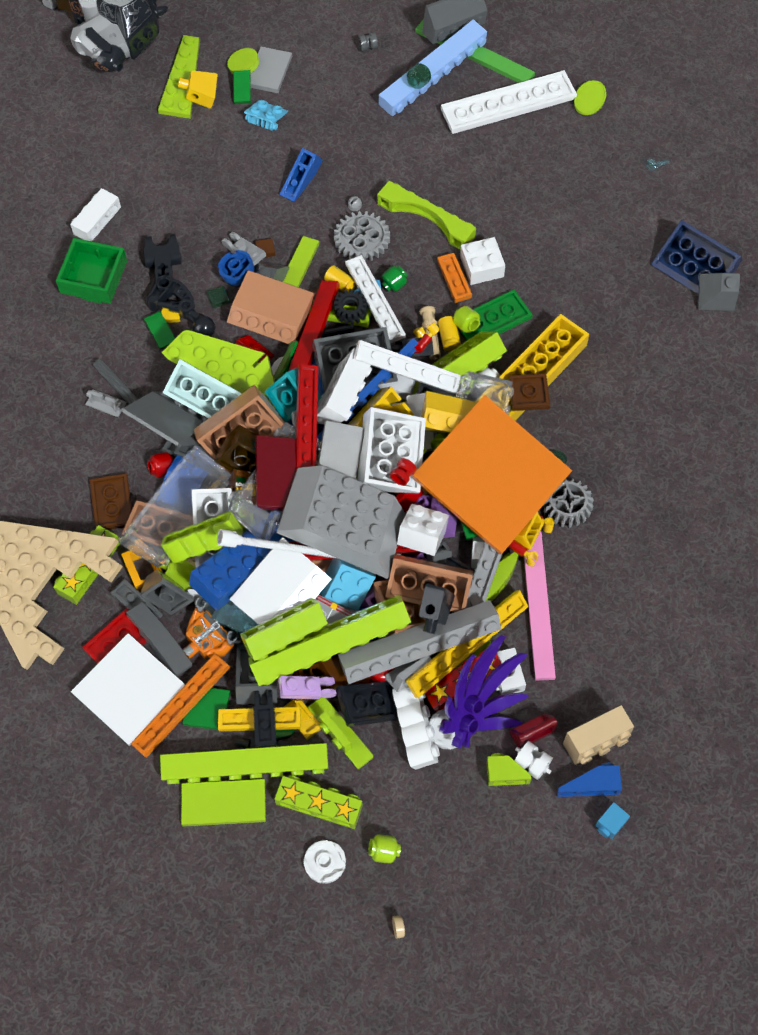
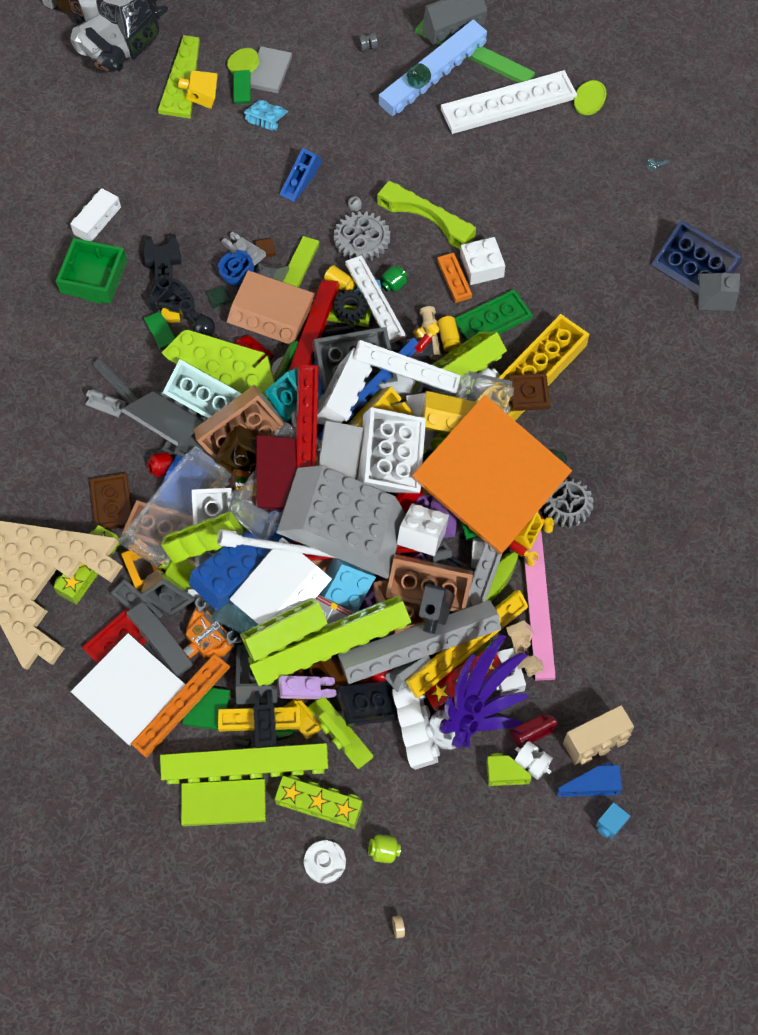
red wheel [390,458,417,486] -> none
lime head [453,306,480,333] -> none
none -> tan piece [506,620,544,677]

